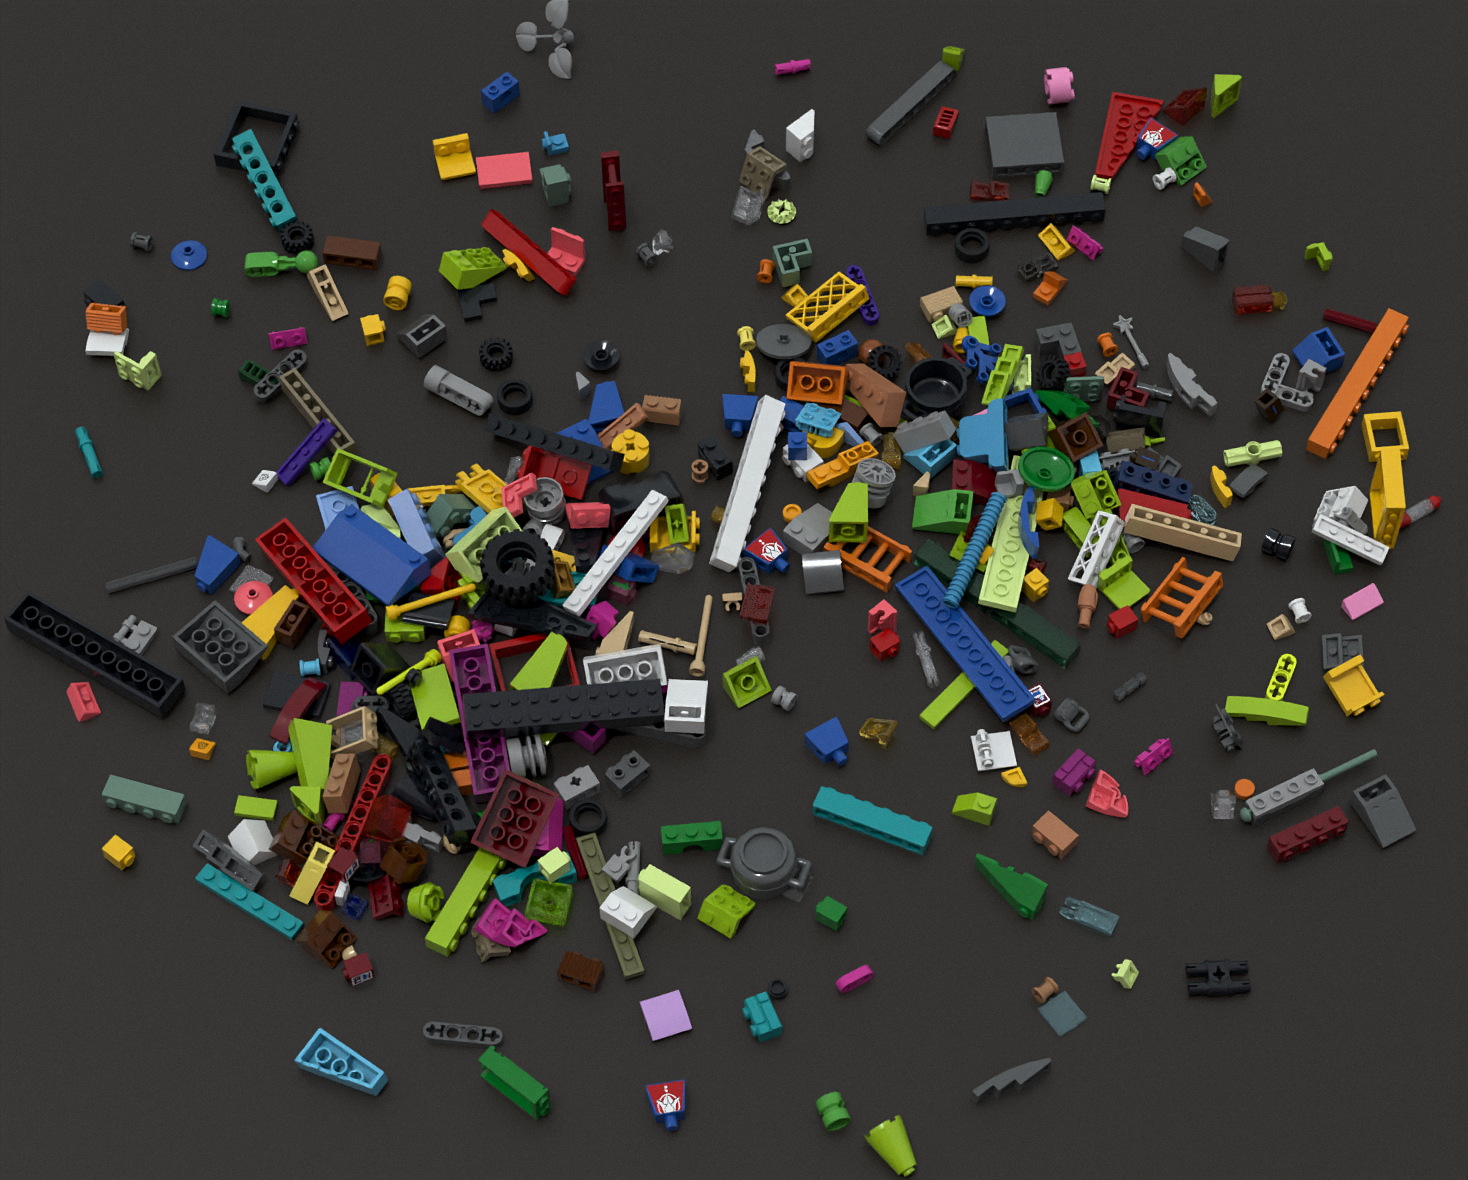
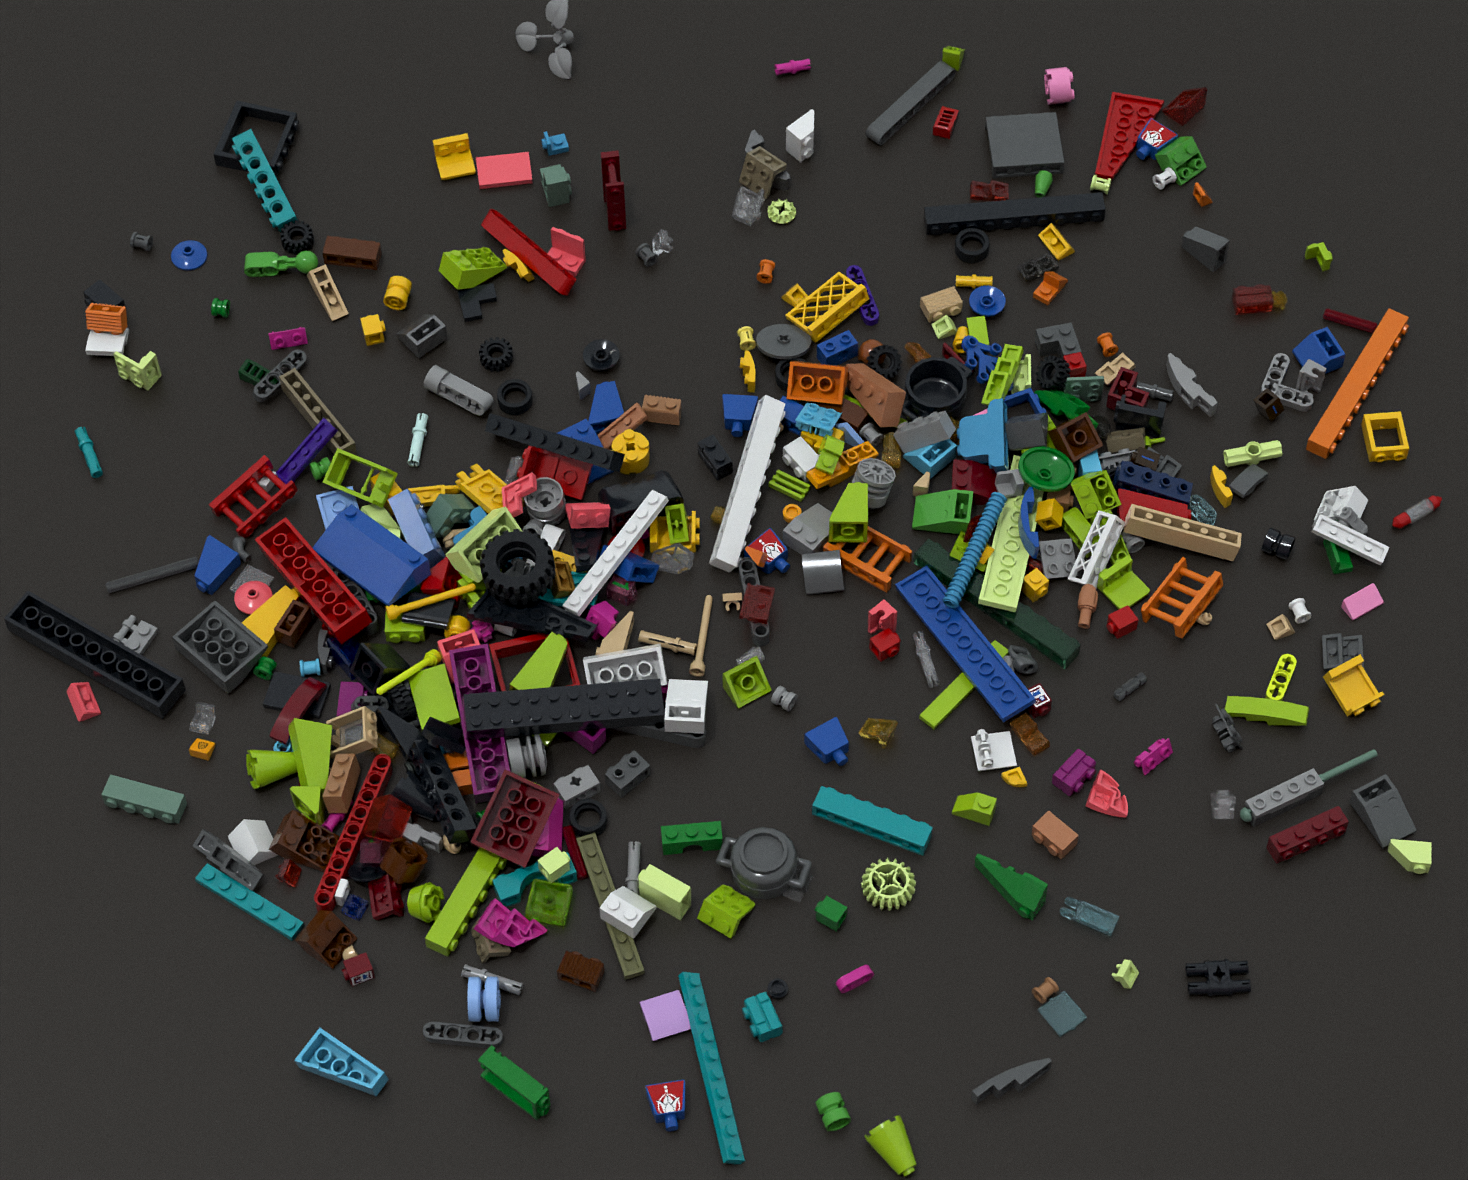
yellow brick [102,834,136,871] -> none
lime tile [234,795,278,821] -> none
light yellow slope [289,841,335,905] -> none
dark red brick [327,847,360,884] -> none
plate [405,668,423,687] -> none
blue brick [481,72,520,114] -> none
light grey plate [602,846,637,883] -> none
medium nougat bush [691,459,708,484] -> none
sand green brick [773,239,812,287] -> none
blue brick [788,432,807,460] -> none
light grey wheel [948,303,972,327] -> none
dark grey piece [1053,698,1090,732] -> none
dark pink hinge [1067,225,1104,260] -> none
light grey piece [1113,315,1150,369] -> none
lime slope [1211,74,1242,118] -> none
orange tile [1234,779,1255,800] -> none
yellow window [1369,449,1406,549] -> none
none -> red fence [209,455,298,538]
none -> green wheel [253,656,277,680]
none -> light aqua pin [407,413,429,467]
none -> light grey pin [461,964,523,995]
none -> light blue wheel [468,977,501,1022]
none -> teal plate [678,972,745,1164]
none -> orange slope [745,546,768,568]
none -> lime tile [769,470,811,502]
none -> lime brick [814,434,845,475]
none -> yellowish green gear [861,857,916,912]
none -> light grey hinge [1037,538,1078,579]
none -> yellowish green slope [1388,839,1431,874]

